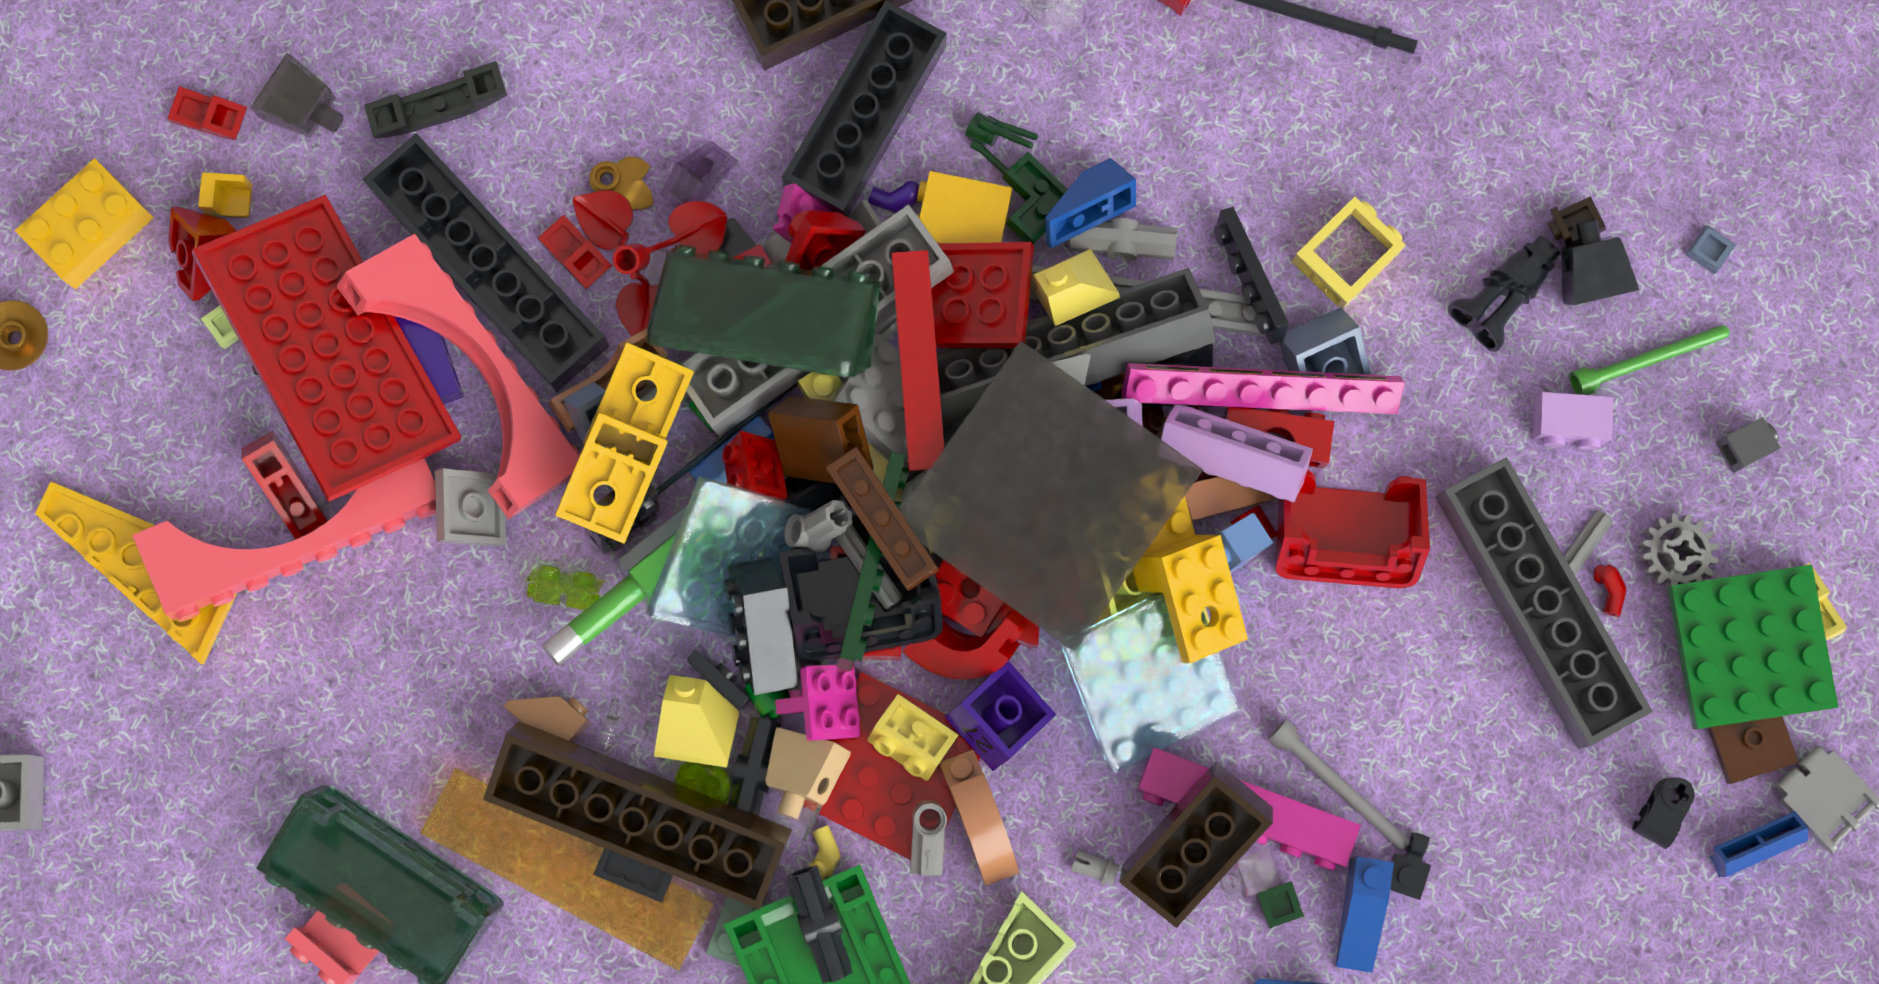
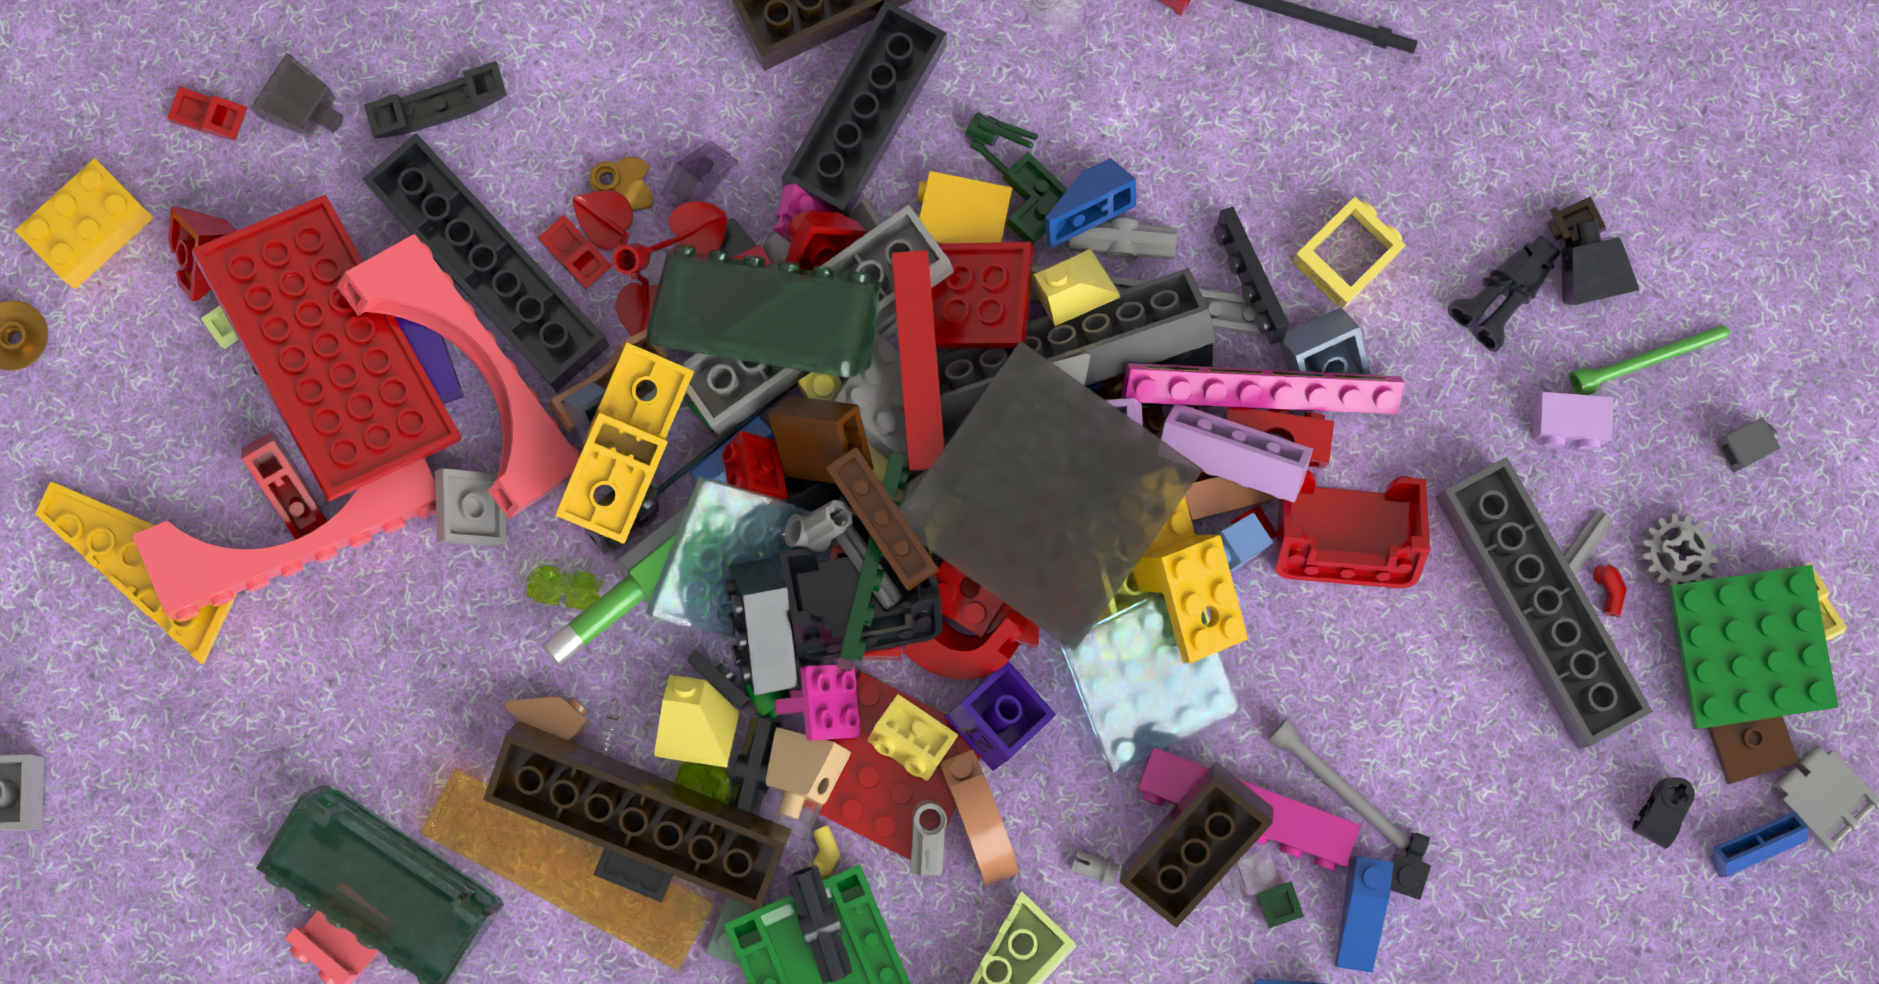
yellow panel [198,172,253,218] -> none
dark purple arm [868,181,919,213] -> none
sand blue tile [1685,225,1736,274] -> none

